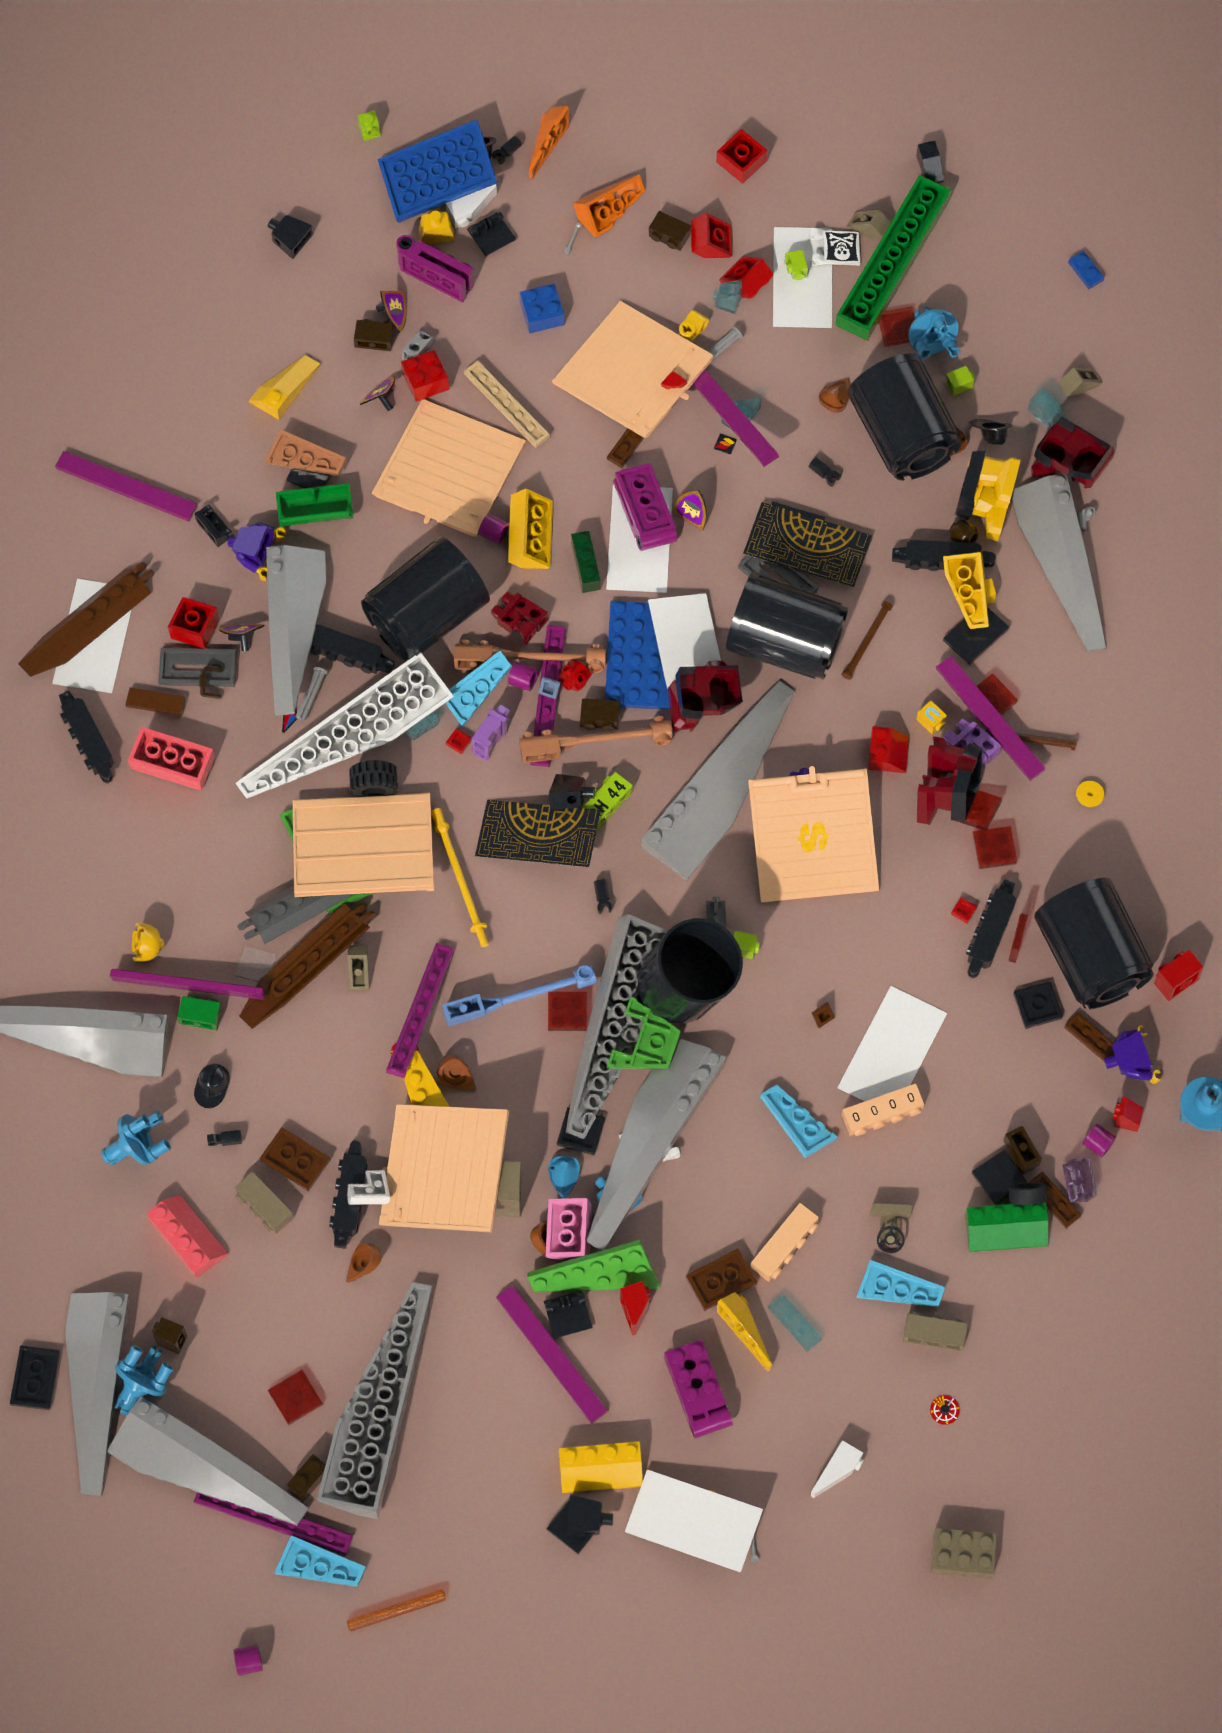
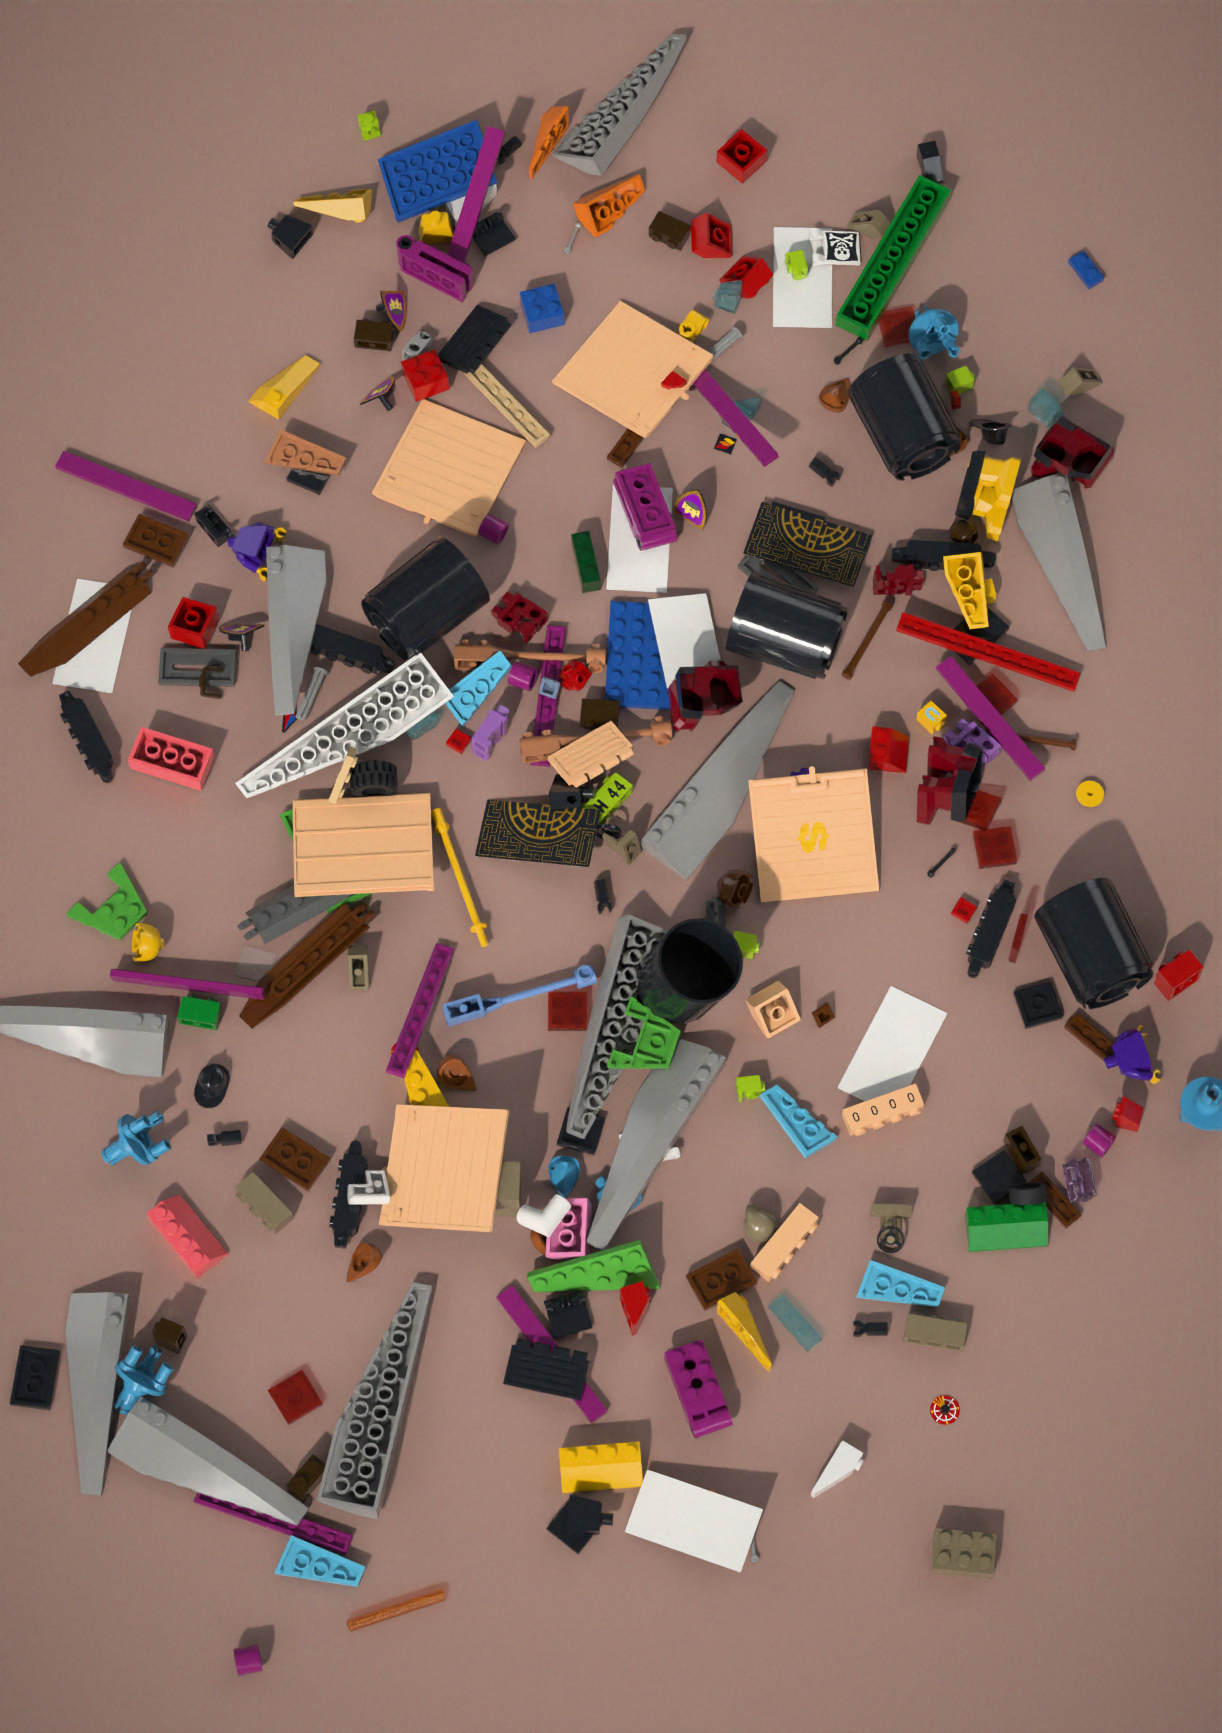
reddish brown tile [126,687,186,716] -> none
green container [275,483,354,527] -> none
yellow slope [508,488,553,569] -> none
light grey arm [1077,506,1096,532] -> none
none -> bright green wing [66,863,148,941]
none -> reddish brown plate [123,514,190,568]
none -> yellow wedge [293,189,372,222]
none -> tan wing [328,747,358,804]
none -> black hinge [438,305,511,374]
none -> magenta tile [448,126,506,263]
none -> black hinge [503,1338,590,1401]
none -> white brick [517,1194,572,1237]
none -> light nougat hinge [548,721,634,788]
none -> light grey wedge [552,34,687,176]
none -> dark tan piece [596,824,641,865]
none -> reddish brown cylinder [717,869,753,909]
none -> lime brick [736,1075,765,1102]
none -> dark tan piece [743,1203,777,1243]
none -> light nougat slope [745,981,801,1039]
none -> black hinge [834,337,863,365]
none -> black bar [853,1321,888,1337]
none -> dark red hips [873,564,924,596]
none -> red plate [896,612,1081,692]
none -> black hinge [927,847,957,878]
none -> red tile [950,390,961,410]

